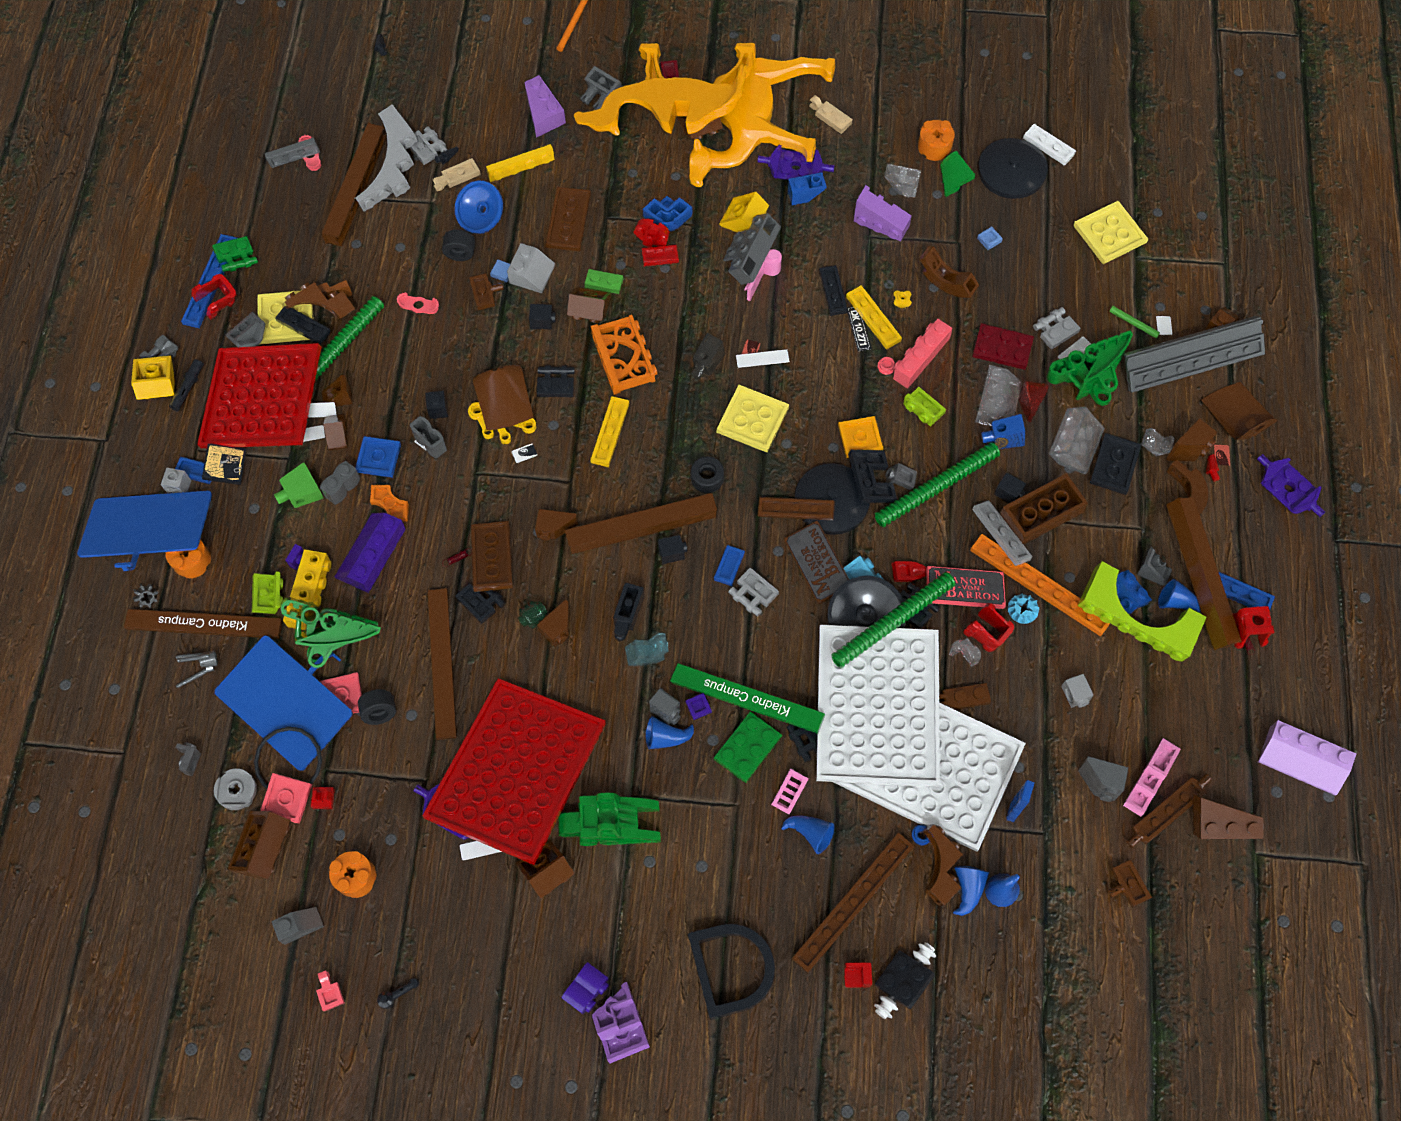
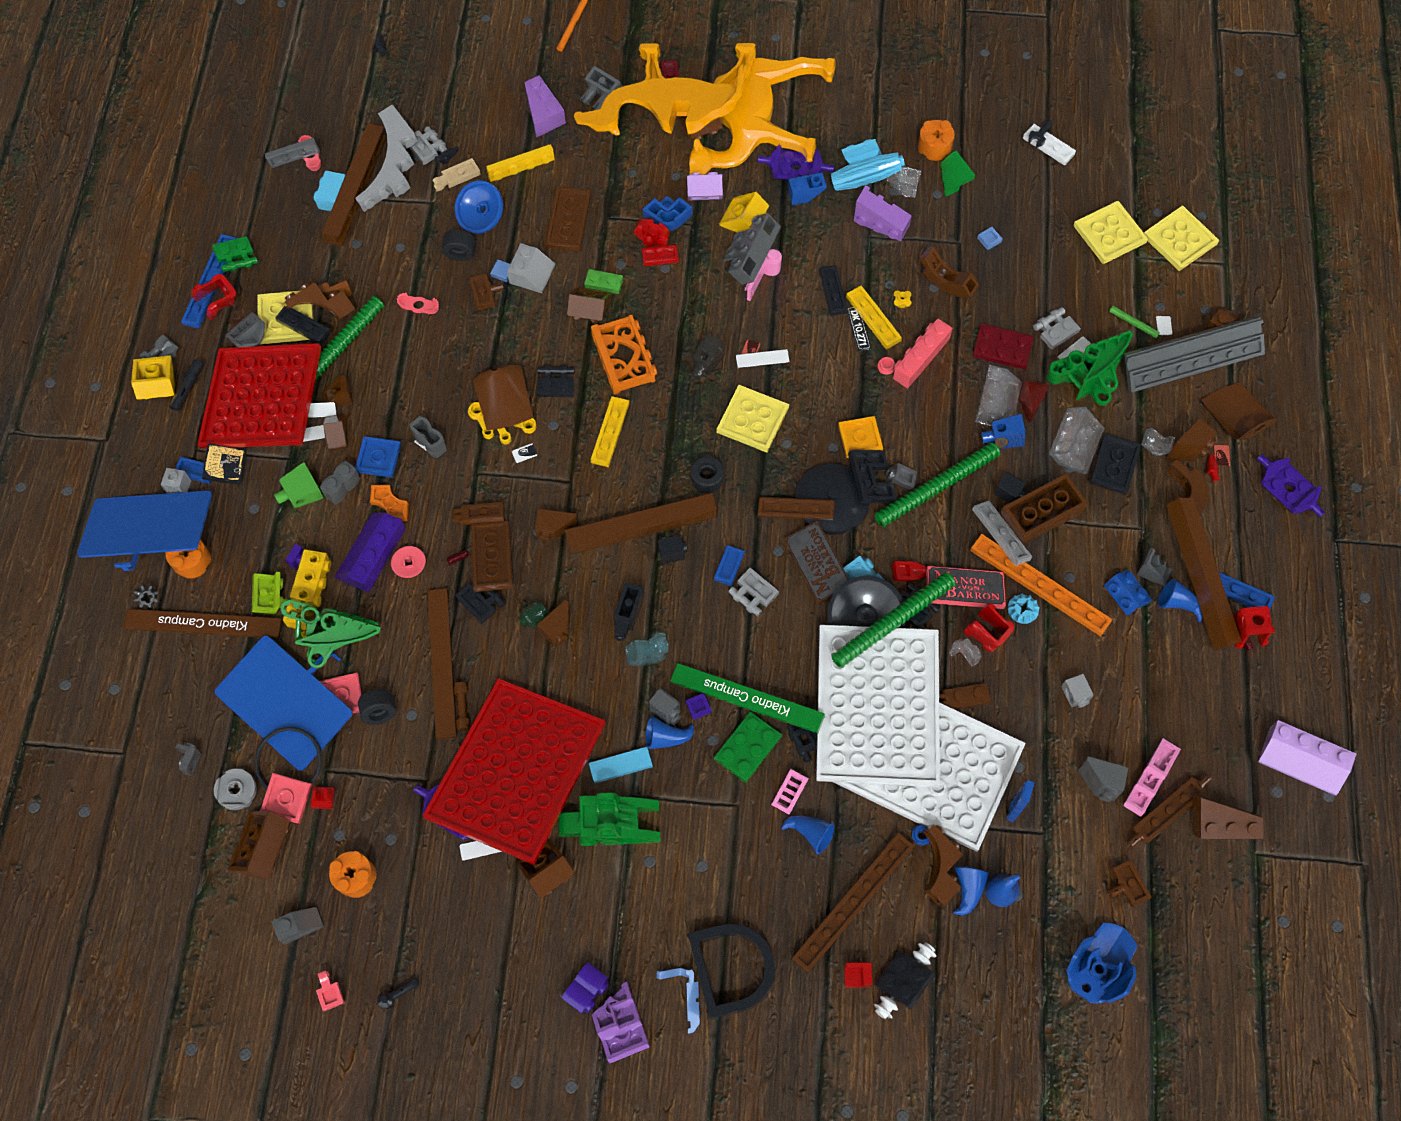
dark grey plant [176,650,218,688] -> none
black brick [425,390,448,419] -> none
black brick [529,304,556,330] -> none
tan plate [809,95,853,134] -> none
lime bracket [903,387,946,426] -> none
black dish [978,138,1048,199] -> none
lime arch [1078,561,1206,662] -> none
none -> medium azure brick [314,171,346,211]
none -> coral piece [391,546,426,578]
none -> reddish brown hinge [452,502,504,525]
none -> reddish brown bar [454,682,470,731]
none -> medium azure tile [589,747,653,784]
none -> medium blue piece [657,968,700,1033]
none -> lavender brick [687,172,723,201]
none -> medium azure plate [831,139,905,191]
none -> black bar [1028,120,1053,148]
none -> blue piece [1066,923,1138,1004]
none -> light yellow plate [1144,205,1219,271]

